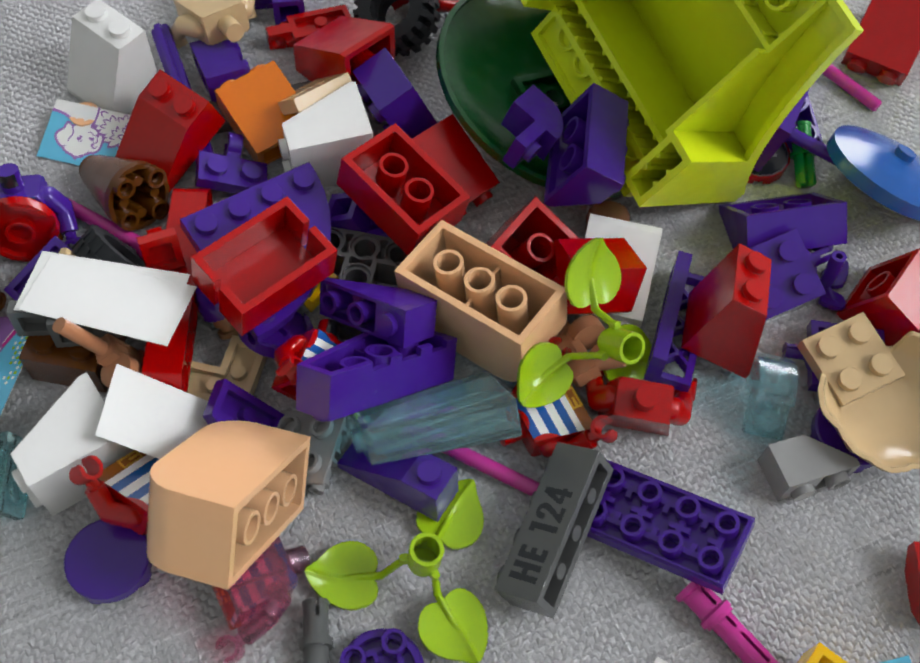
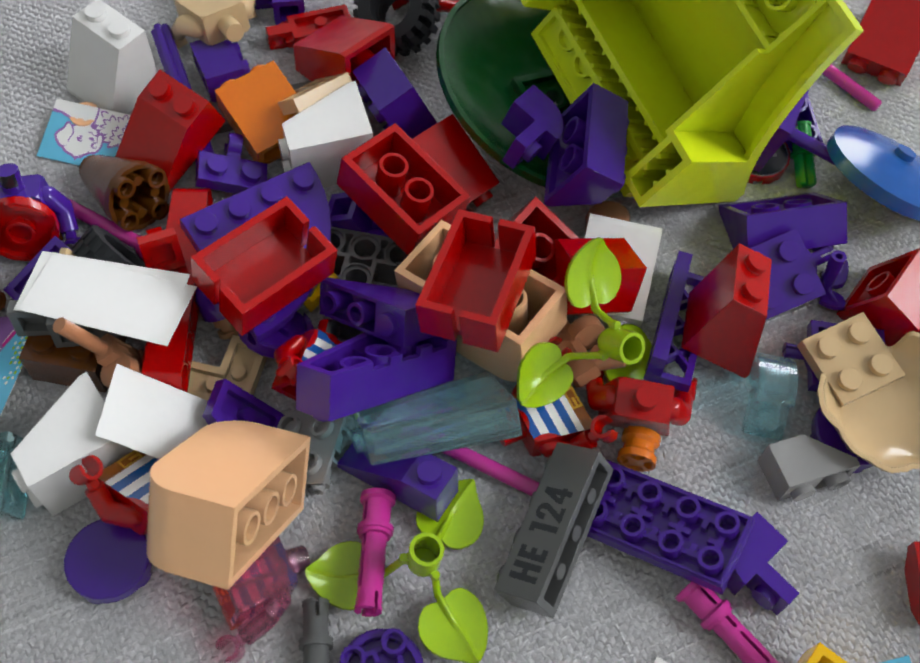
none -> dark pink pin [354,487,396,617]
none -> red piece [415,209,536,353]
none -> orange wheel [617,426,661,472]
none -> dark purple brick [727,512,800,616]

